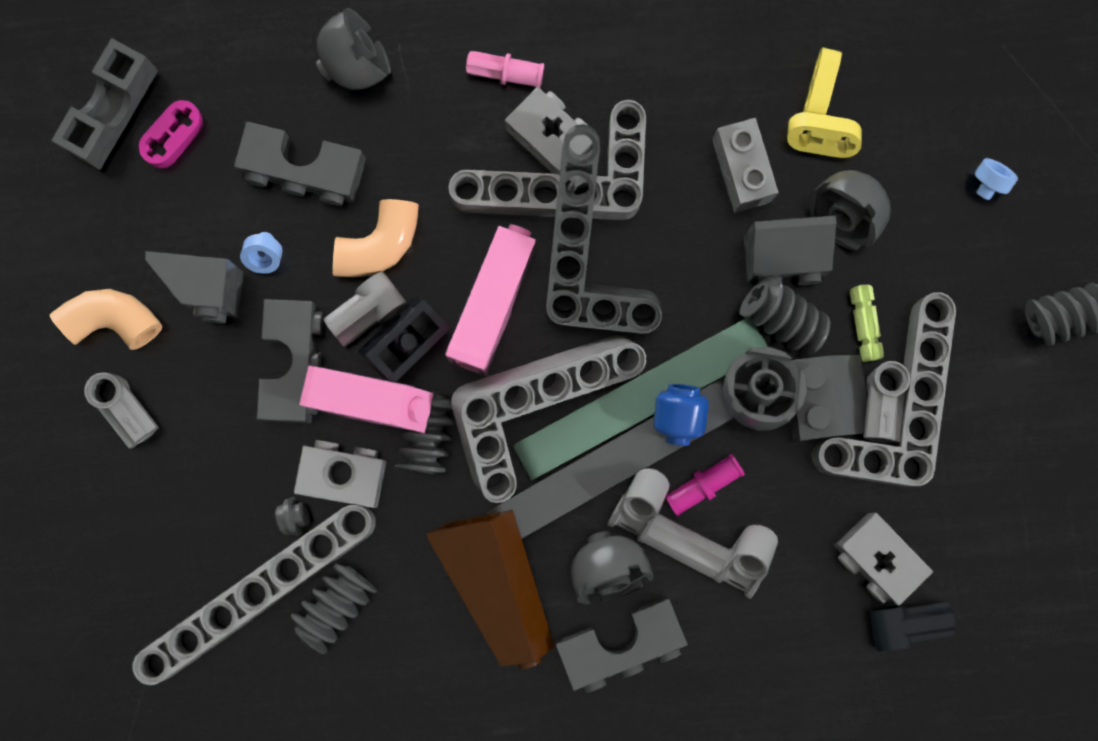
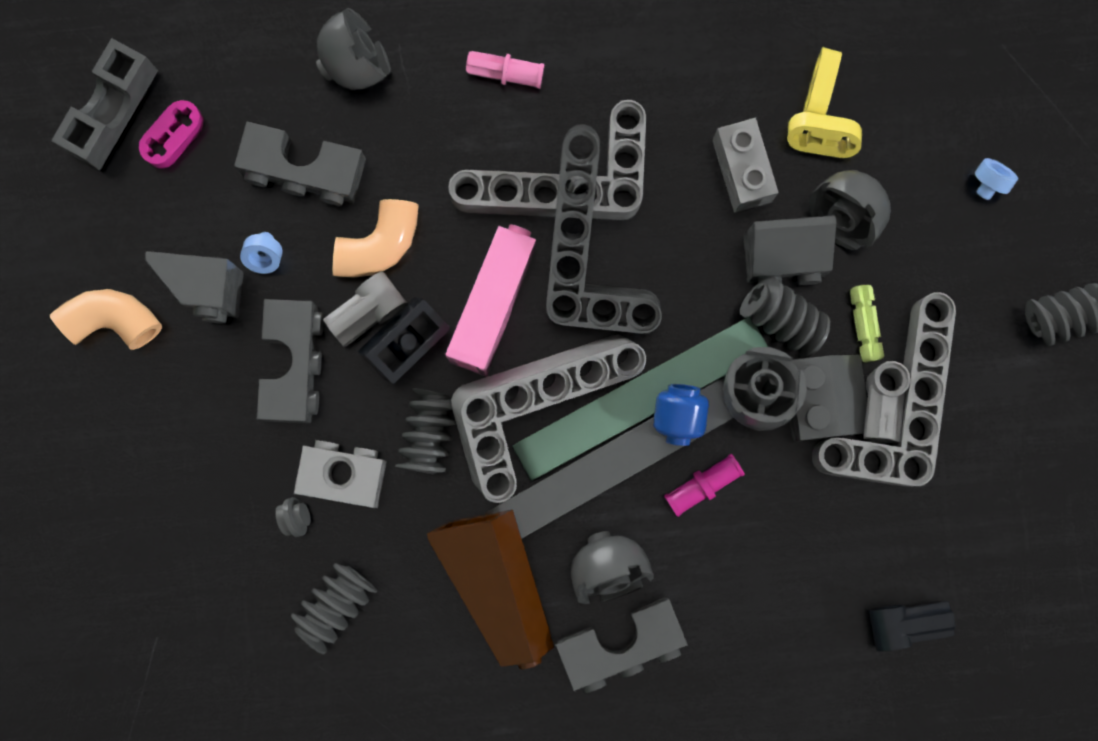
light grey piece [84,373,159,449] -> none
light grey beam [133,505,376,685] -> none
bright pink slope [299,366,434,433] -> none
light grey brick [505,86,593,174] -> none
light grey piece [607,469,778,599] -> none
light grey brick [834,513,933,606] -> none

